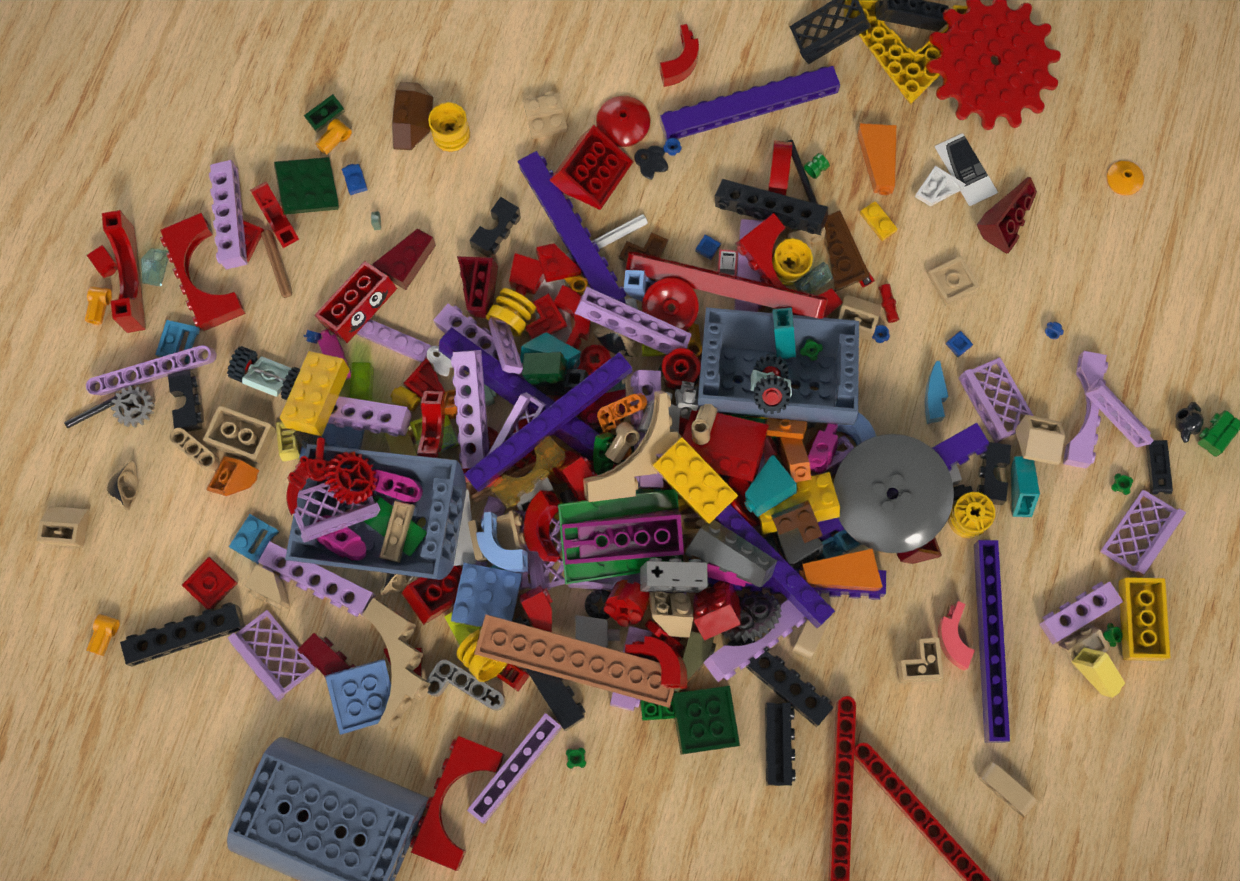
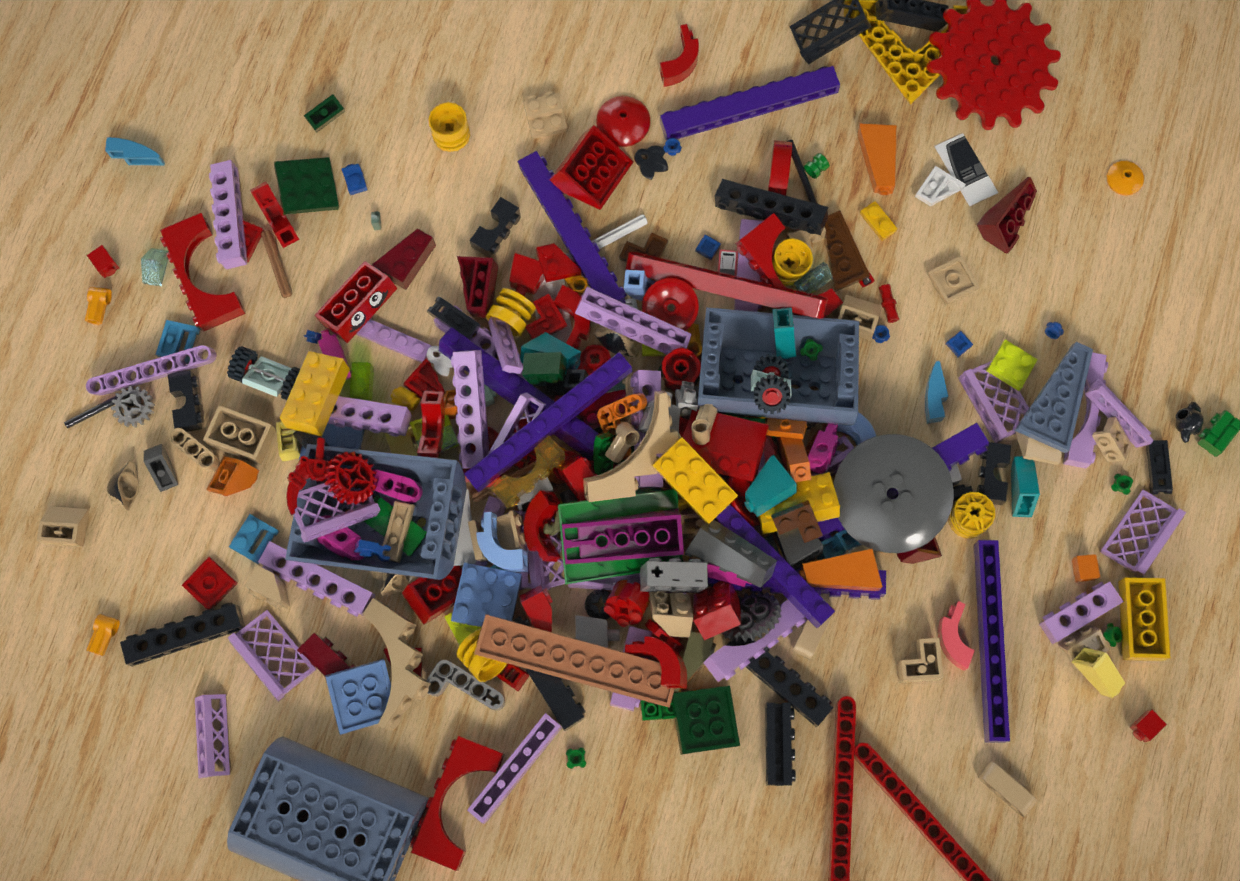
red arch [102,210,146,333] -> none
light orange piece [315,118,352,155] -> none
reddish brown wedge [392,82,434,150] -> none
none -> dark azure slope [105,137,165,166]
none -> dark grey slope [144,444,178,492]
none -> lavender fence [195,694,230,778]
none -> blue plate [354,539,391,562]
none -> black plate [427,296,480,340]
none -> olive arm [543,511,560,536]
none -> neon yellow plate [986,339,1038,391]
none -> sand blue wing [1014,342,1093,453]
none -> orange panel [1072,554,1100,583]
none -> tan bracket [1092,417,1131,462]
none -> red brick [1130,709,1167,742]

